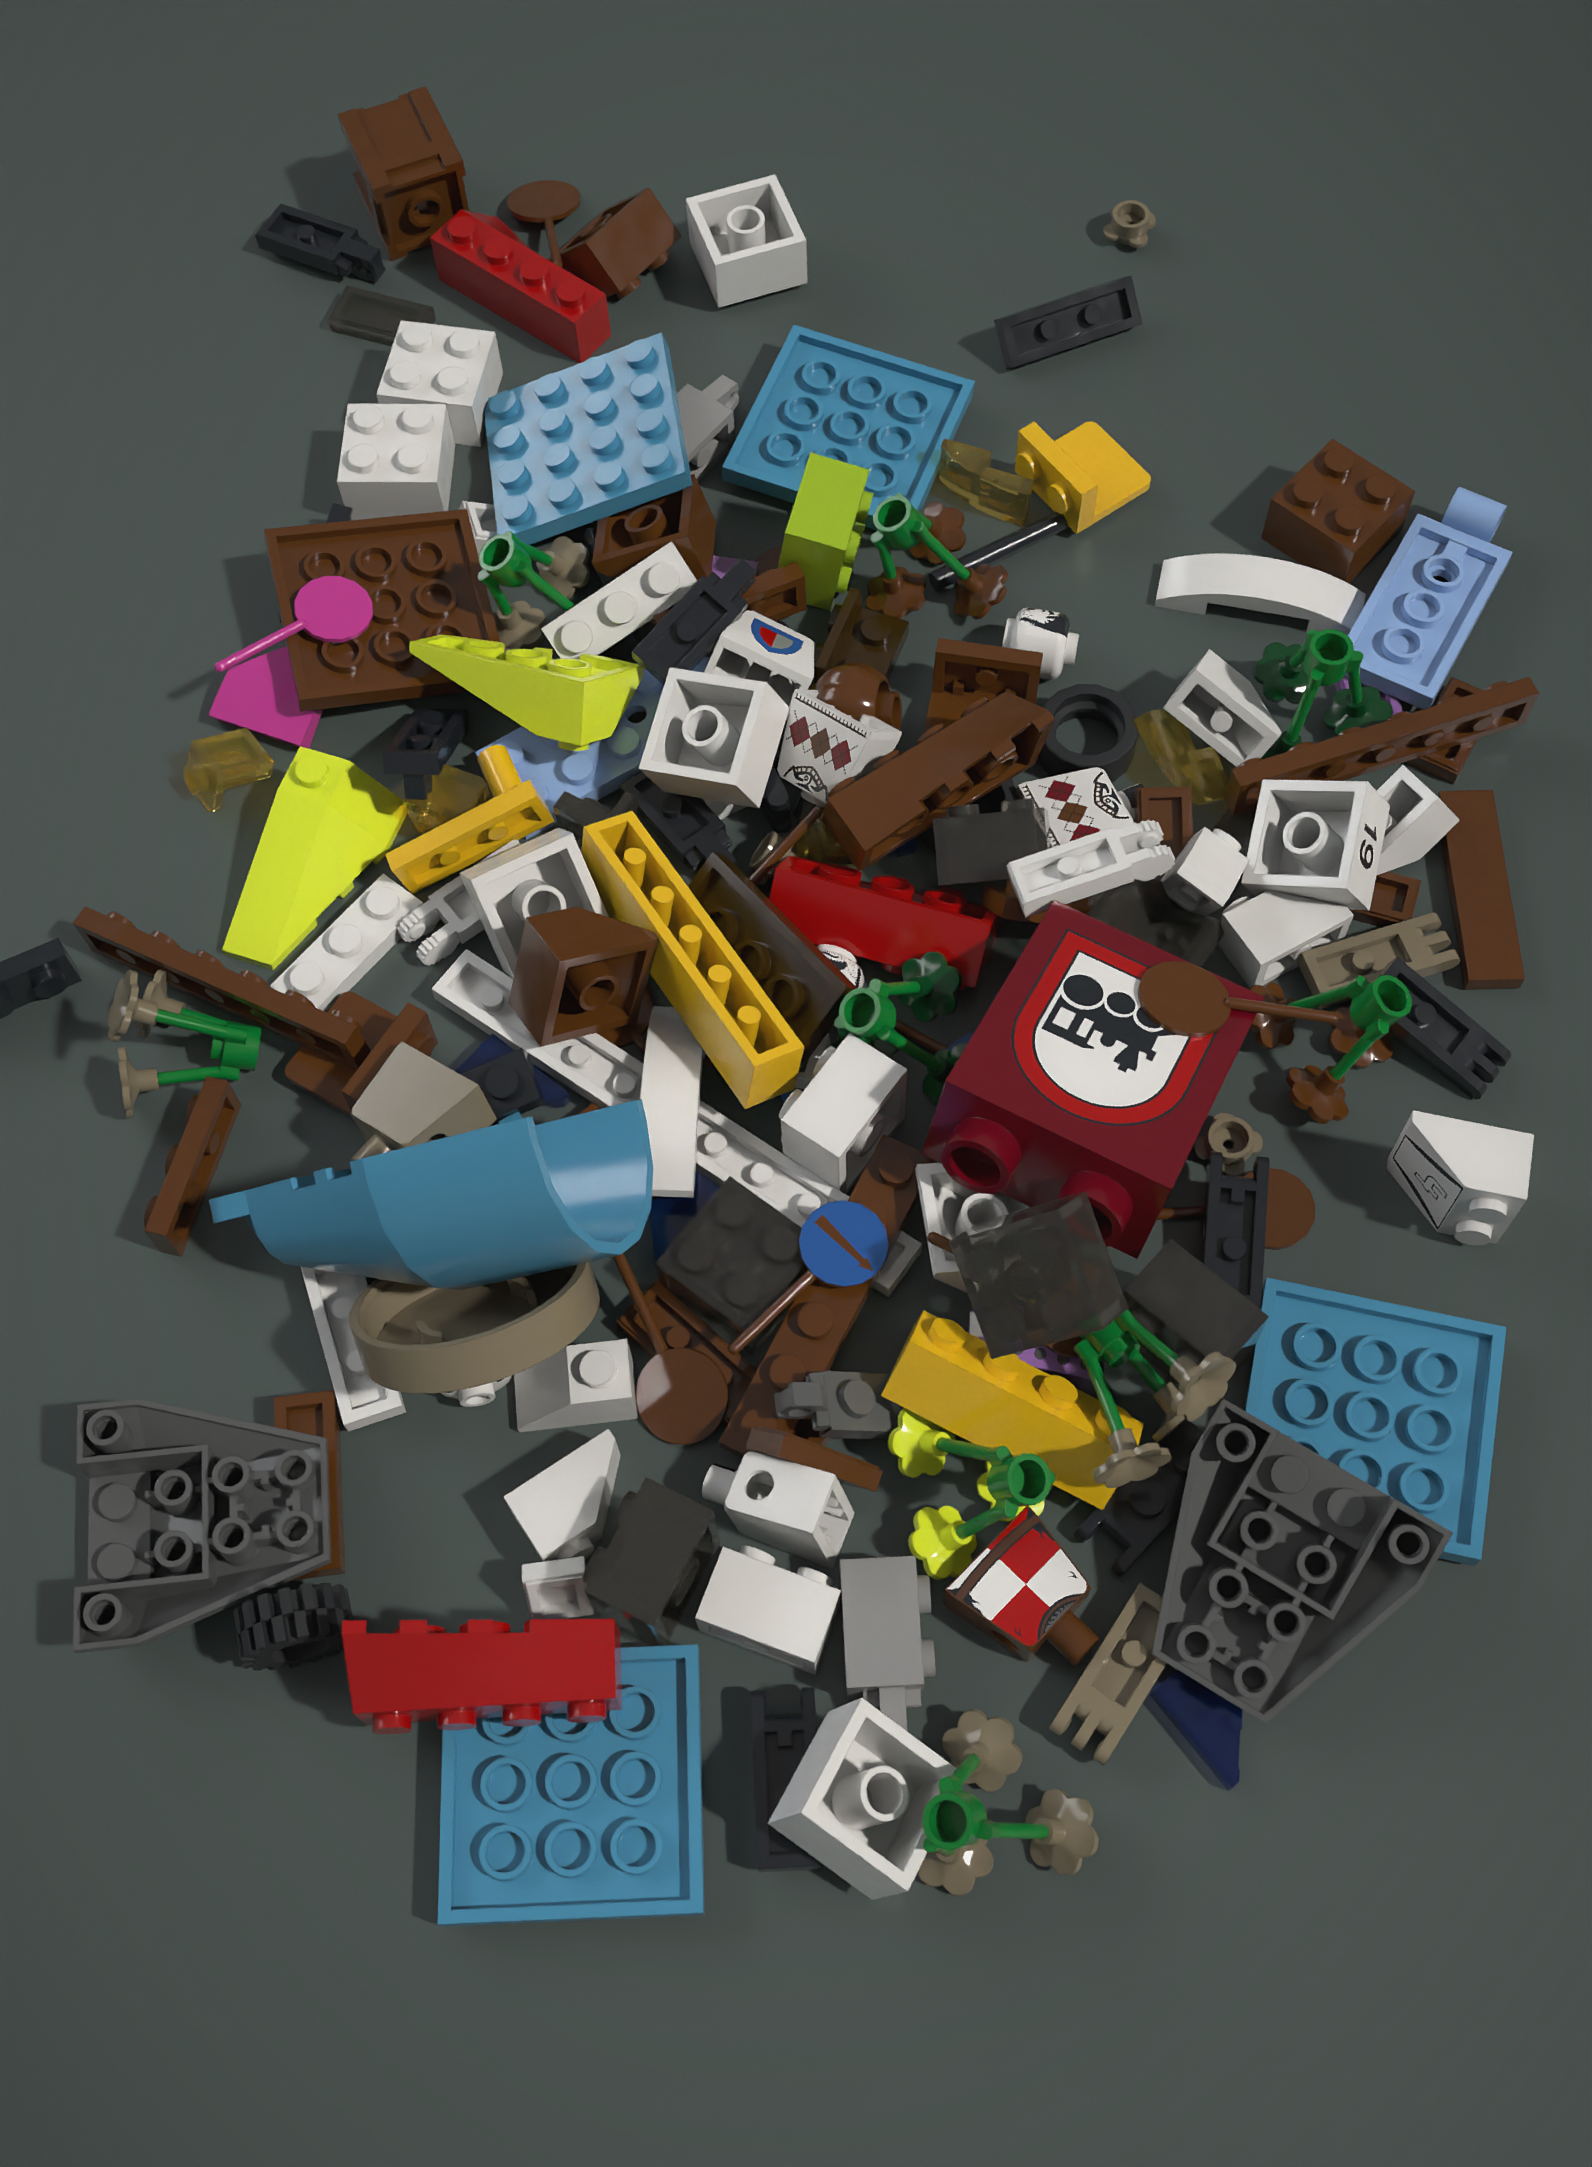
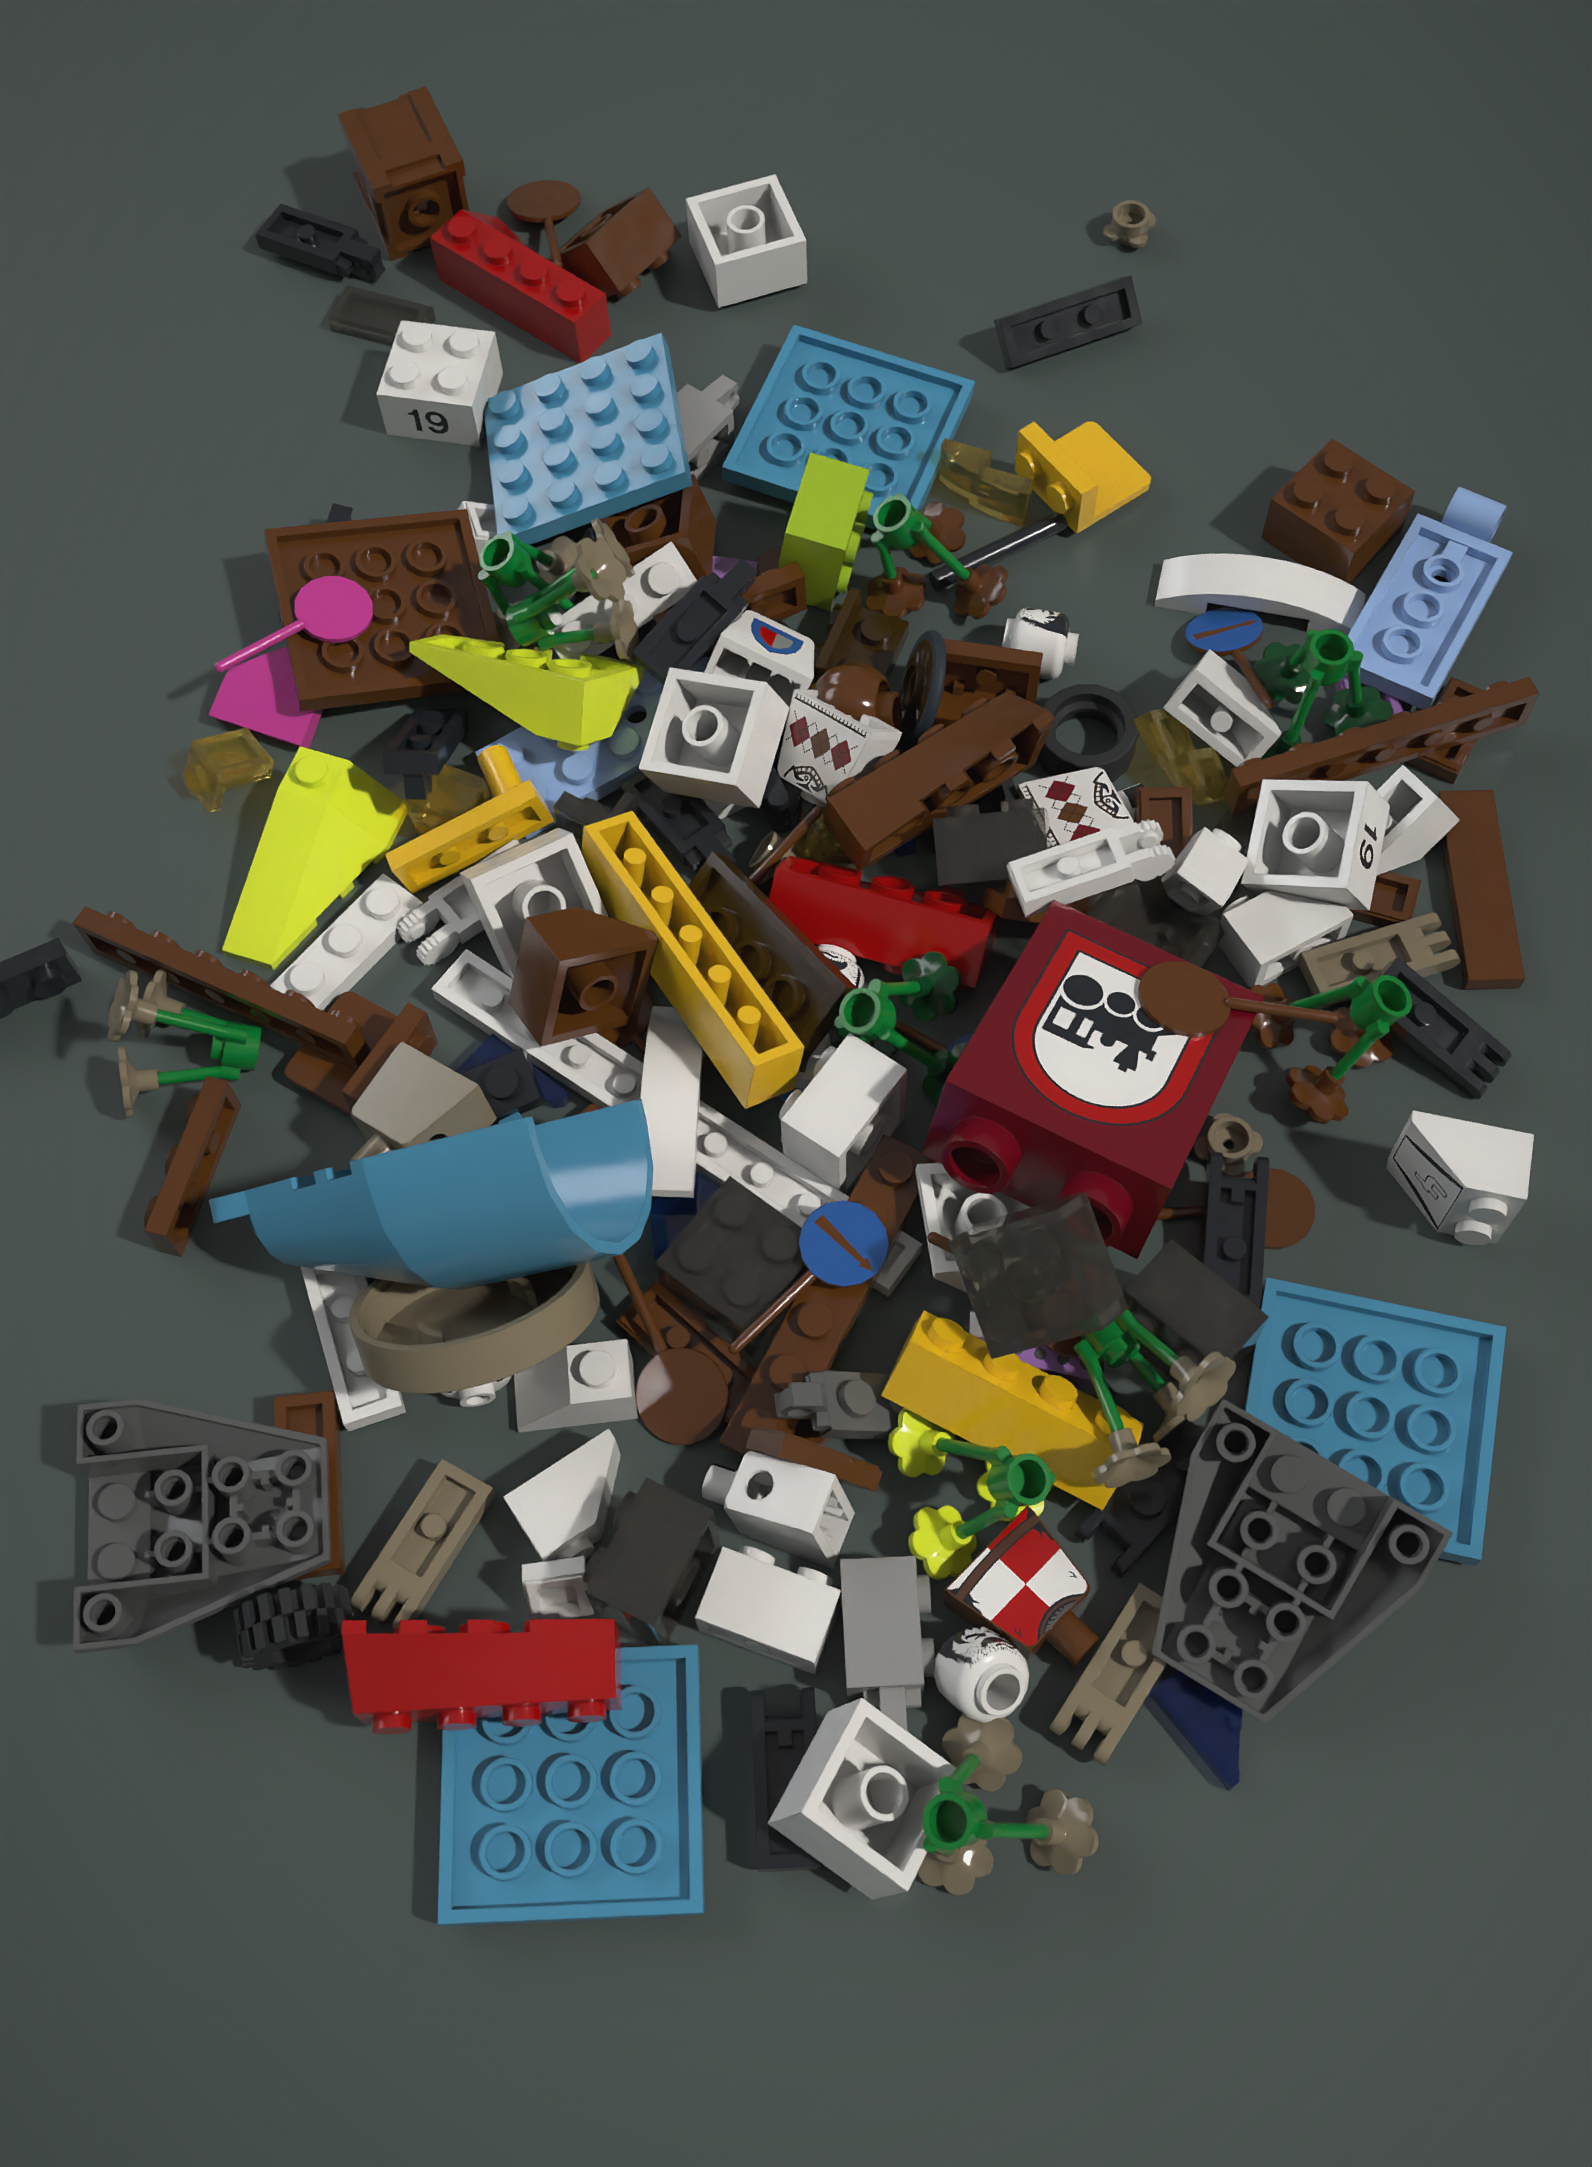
white brick [337,404,455,520] -> none
none -> dark tan hinge [351,1459,496,1630]
none -> plant [506,518,639,663]
none -> wheel [899,630,946,746]
none -> white head [934,1626,1030,1723]
none -> blue piece [1185,608,1274,709]

